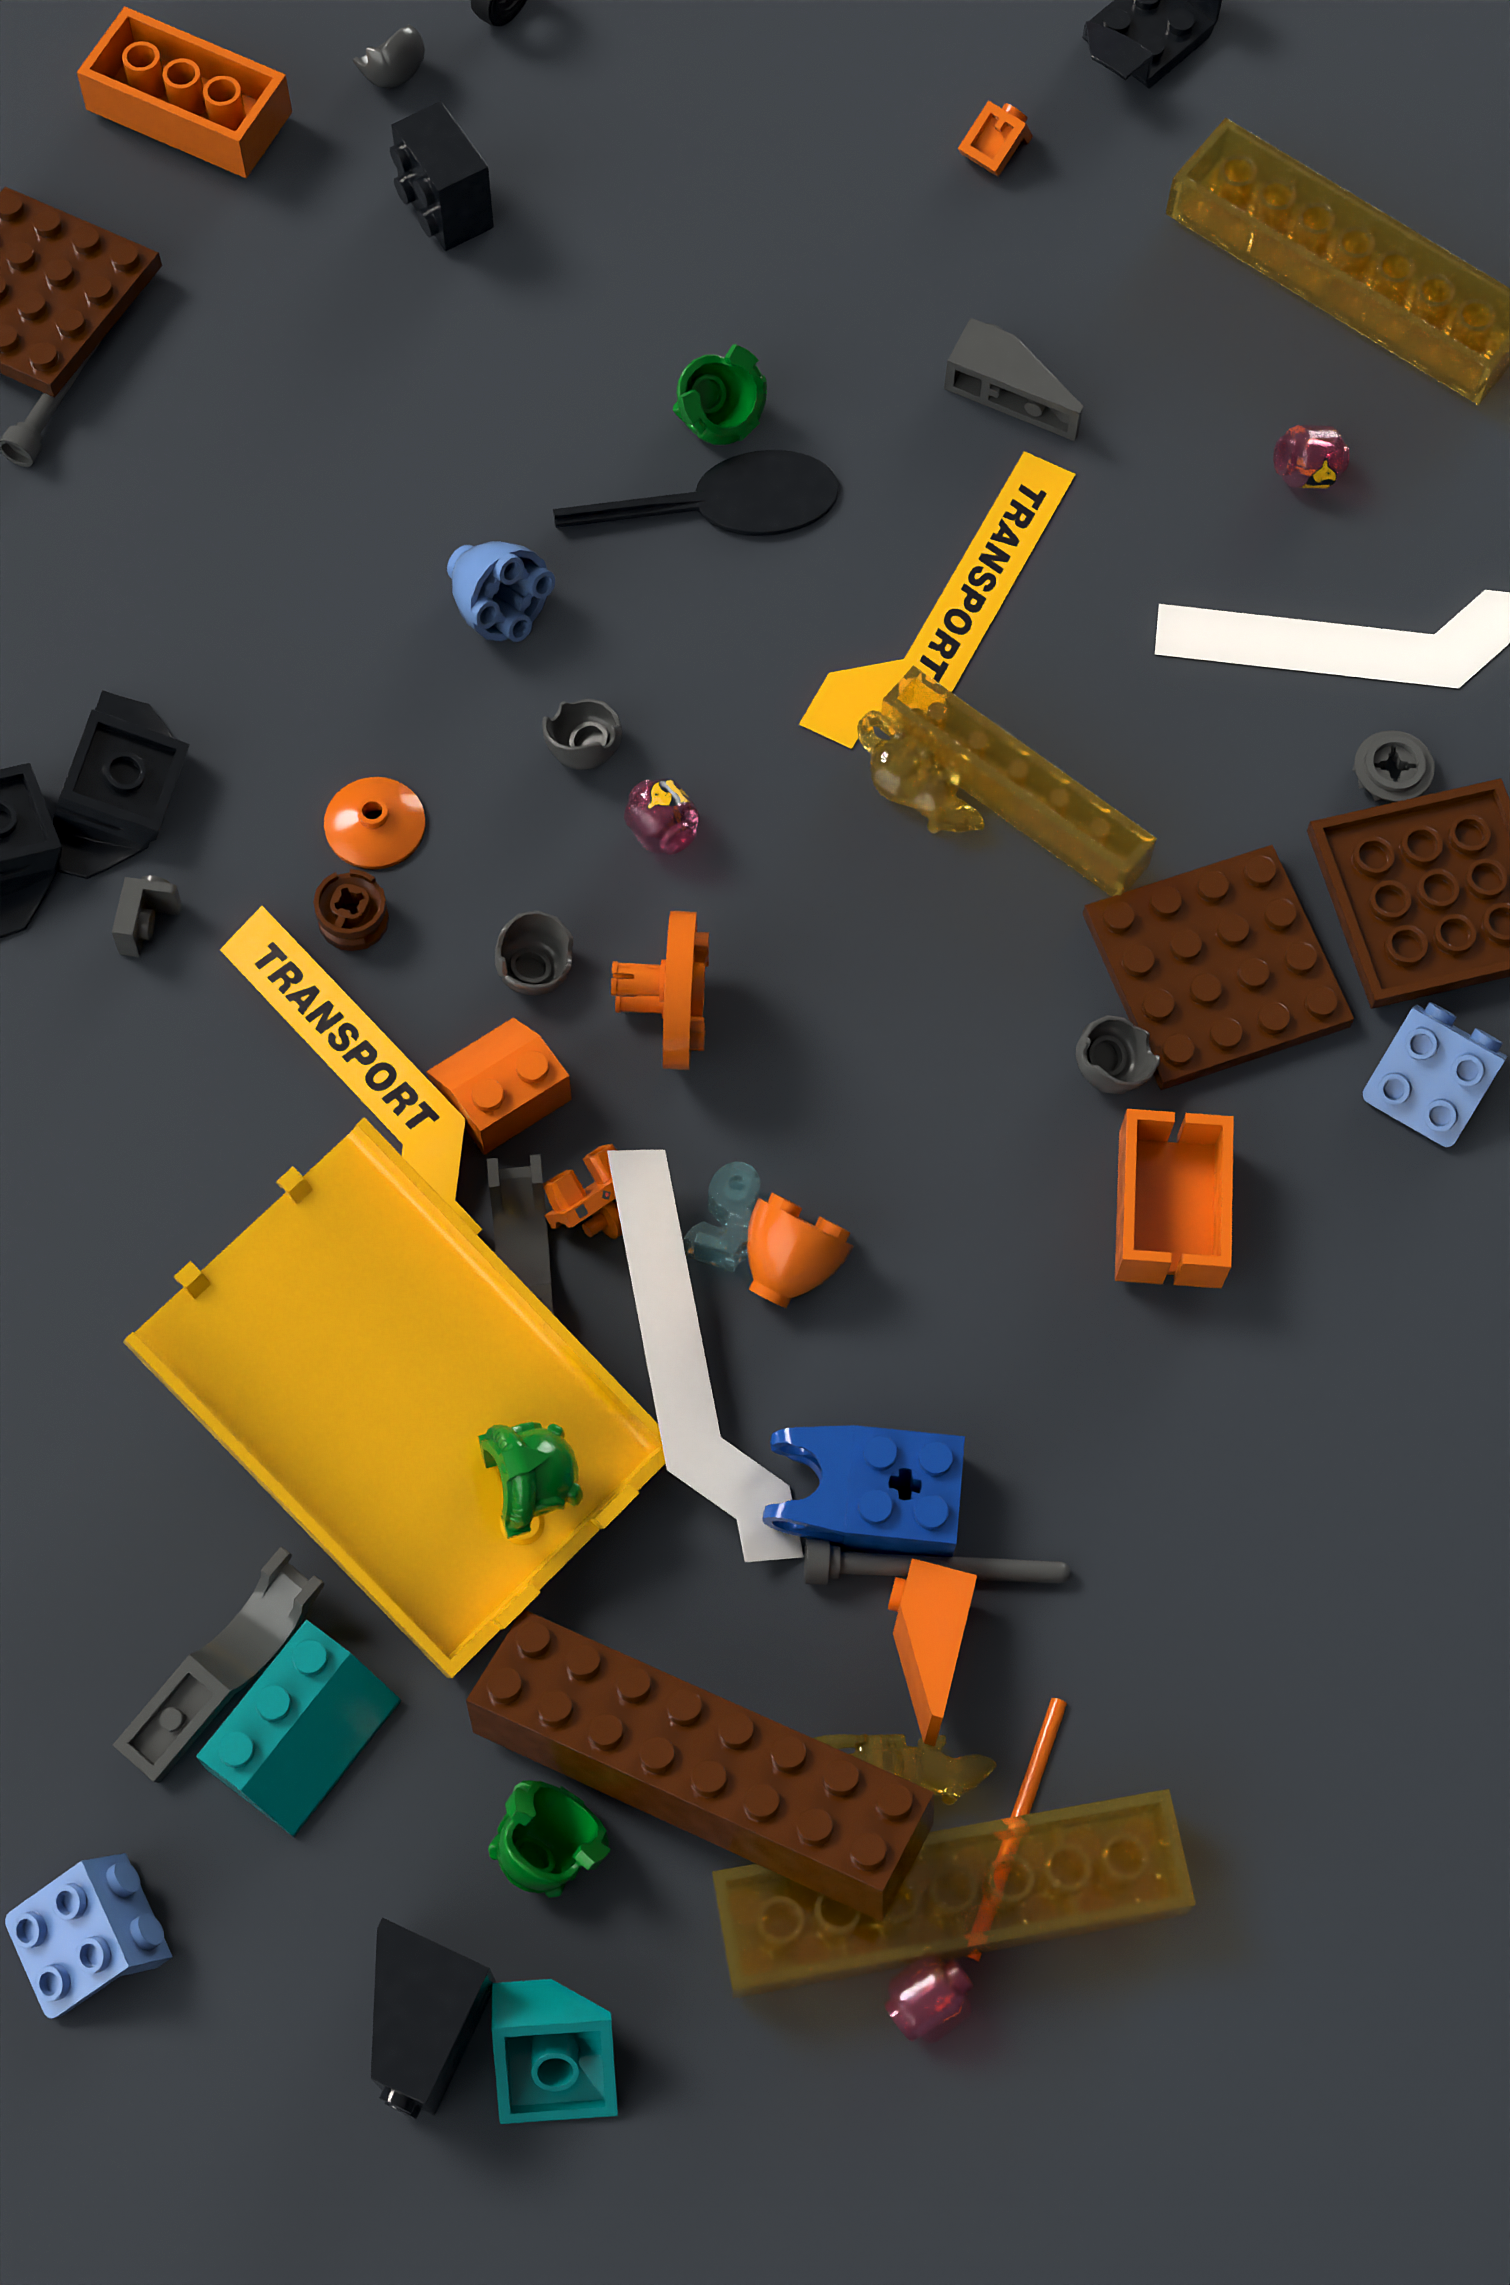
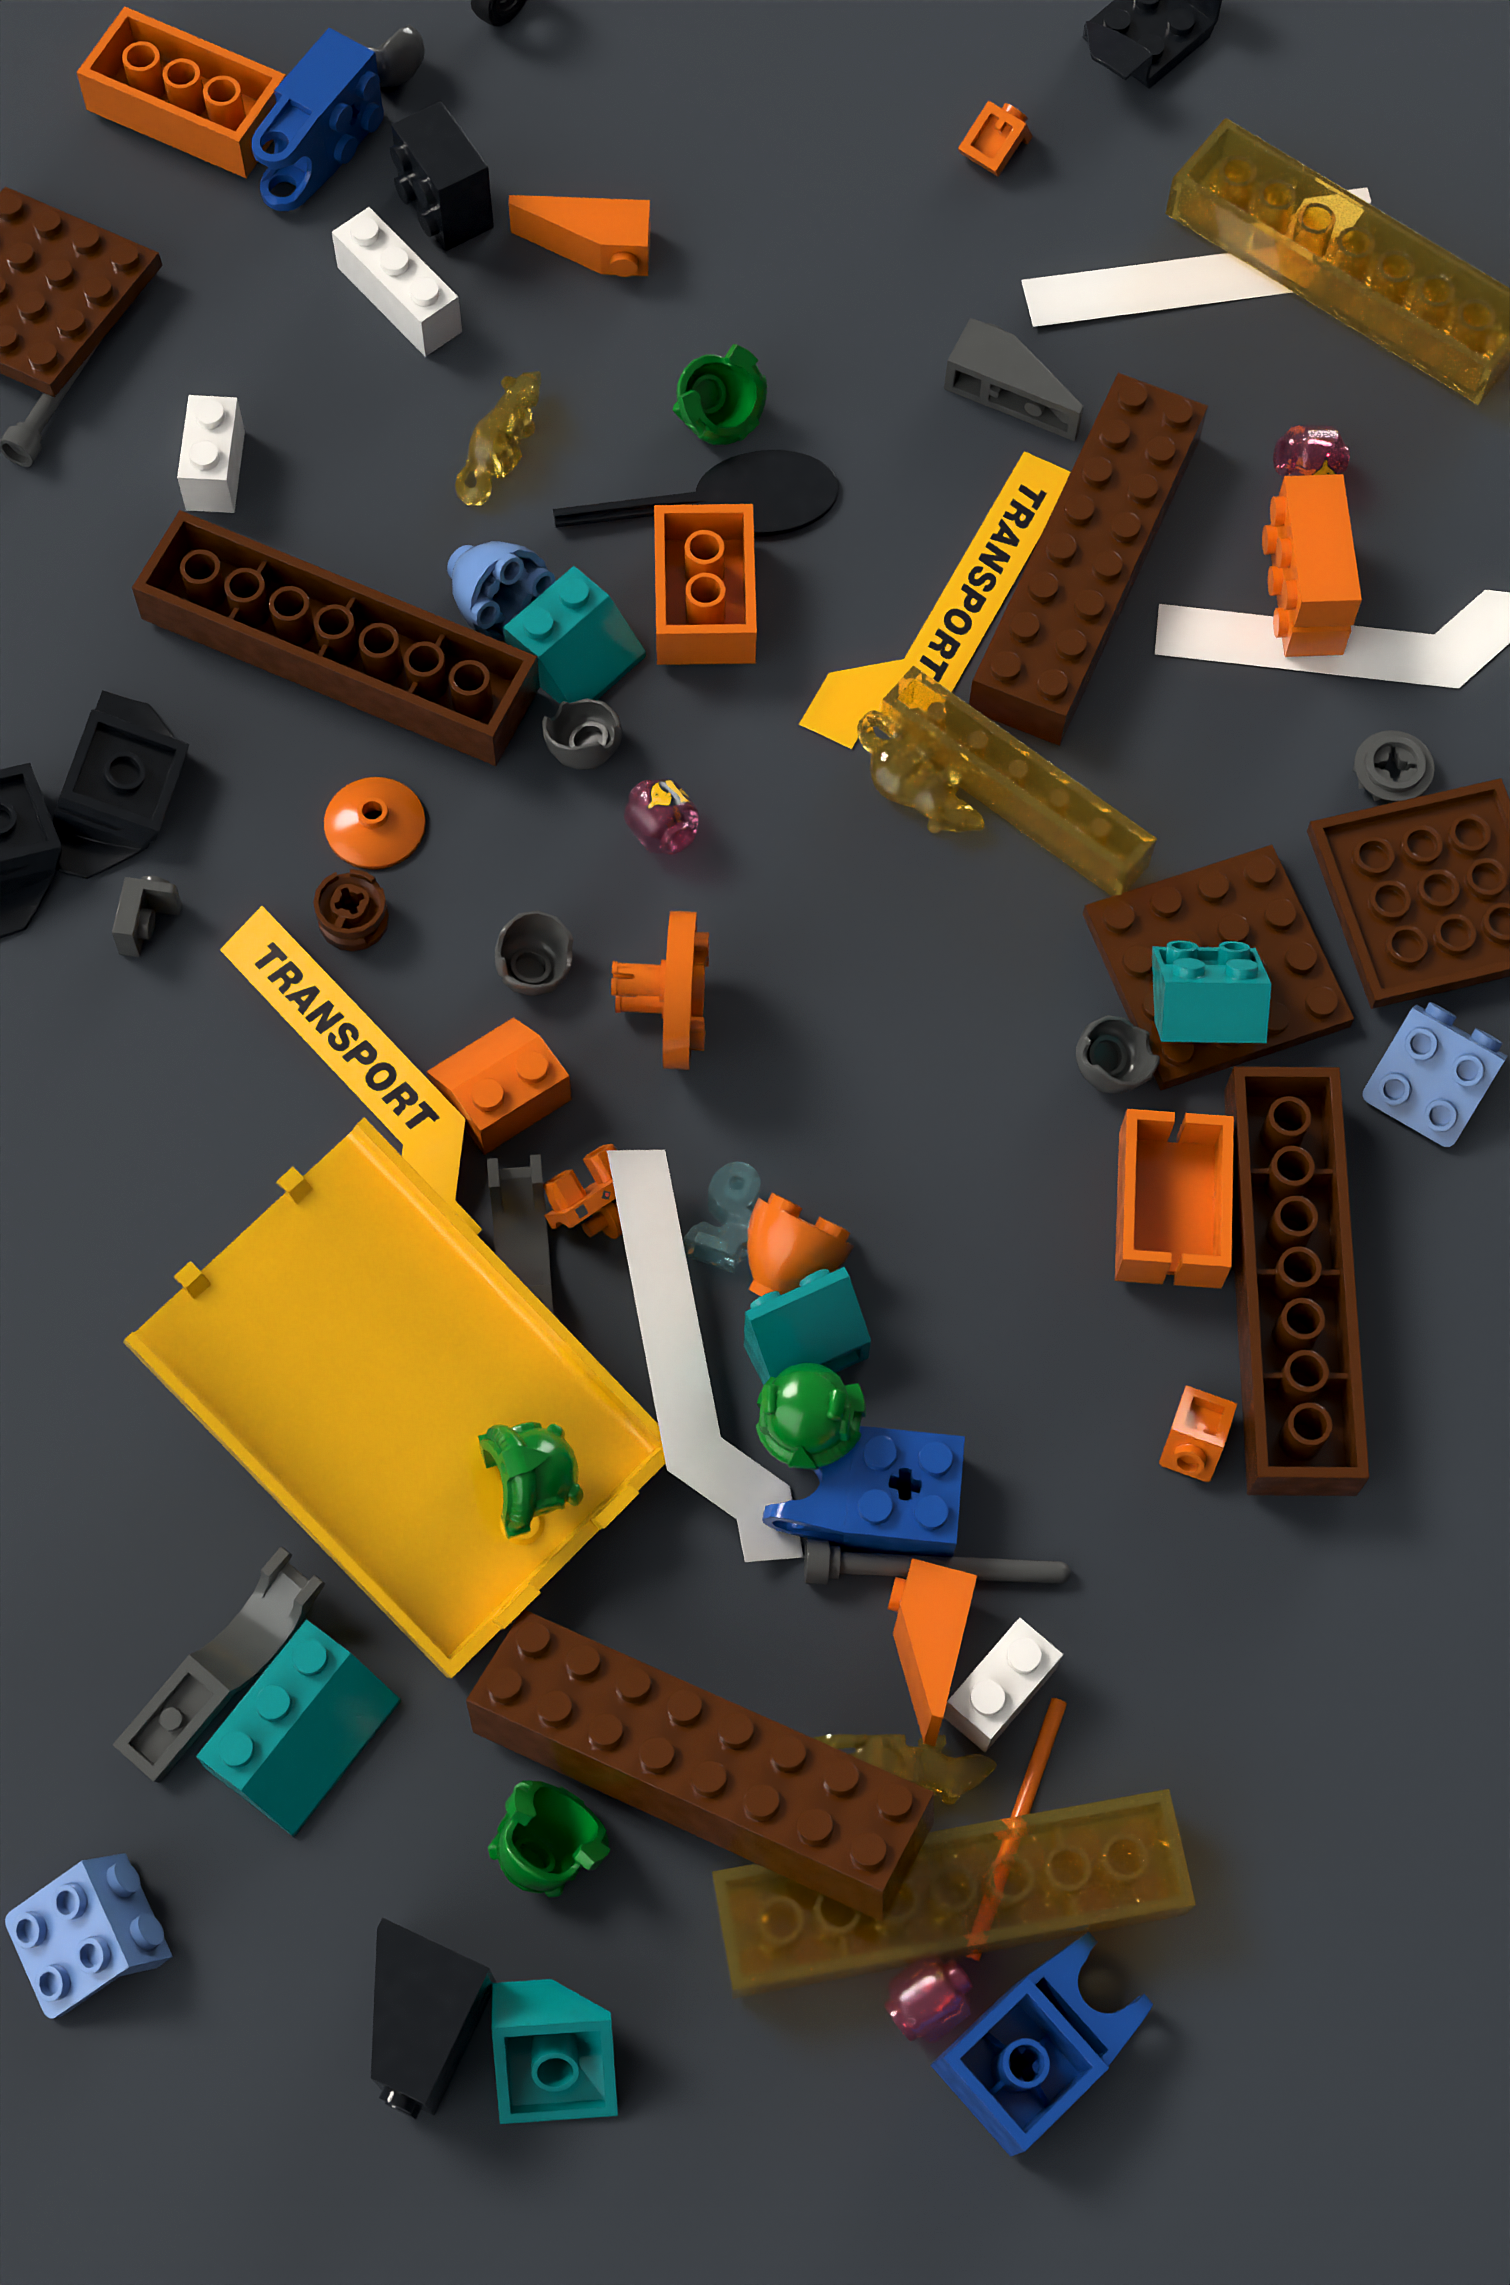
none -> reddish brown brick [132,510,540,766]
none -> white brick [177,395,245,513]
none -> blue brick [252,28,384,211]
none -> white brick [332,207,462,357]
none -> clear yellow animal [455,371,542,506]
none -> teal slope [503,566,646,704]
none -> orange slope [508,195,651,277]
none -> orange brick [654,504,757,665]
none -> teal slope [744,1267,871,1386]
none -> green helmet [756,1363,866,1470]
none -> blue brick [930,1932,1153,2157]
none -> white brick [943,1618,1064,1753]
none -> reddish brown brick [968,372,1208,746]
none -> white sticker [1021,188,1371,327]
none -> teal slope [1152,940,1272,1043]
none -> orange bracket [1159,1385,1238,1482]
none -> reddish brown brick [1224,1066,1369,1496]
none -> orange piece [1262,474,1362,657]

